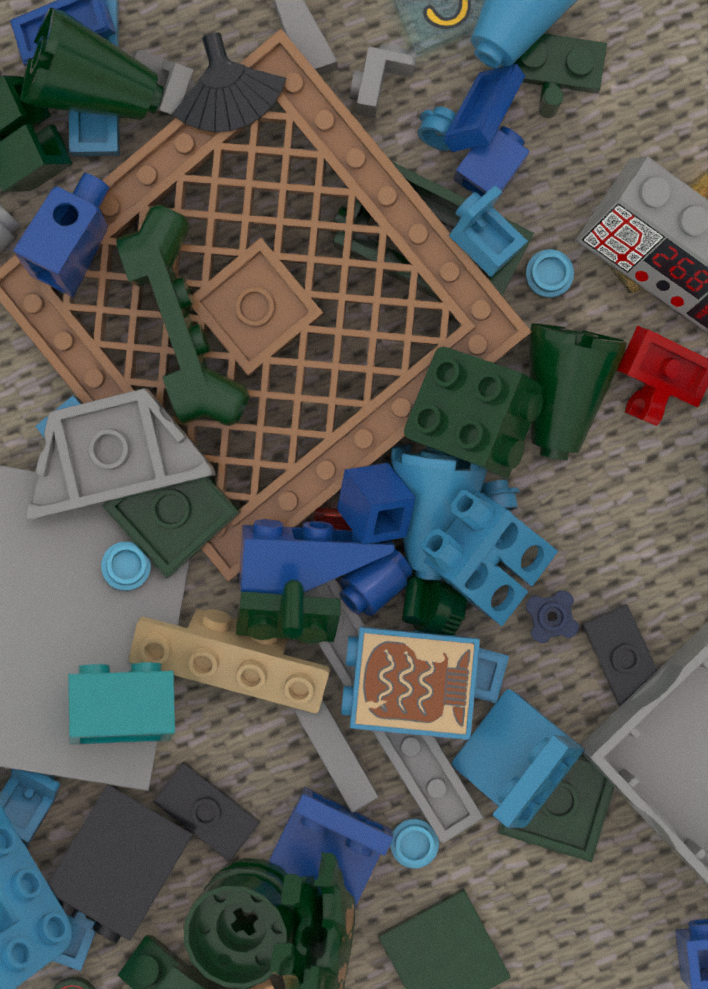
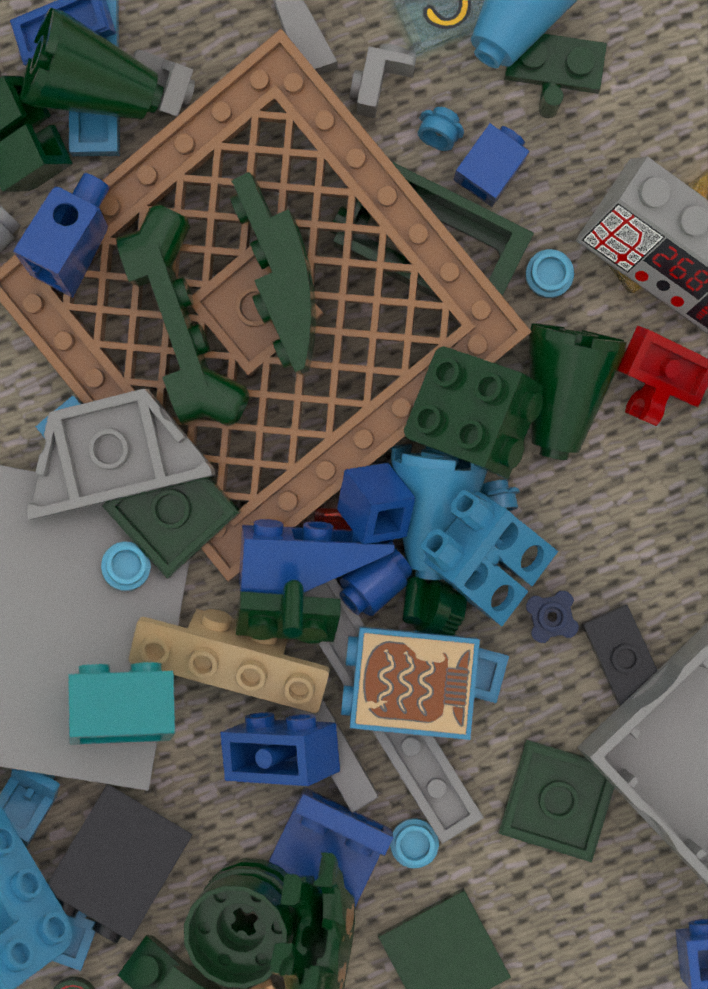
black plate [153,761,260,862] -> none
black hand [172,32,287,133] -> none
blue tile [443,64,525,152] -> none
dark azure bracket [449,185,528,277] -> none
dark azure bracket [452,689,585,828] -> none
none -> blue brick [220,712,340,786]
none -> dark green slope [229,172,316,375]

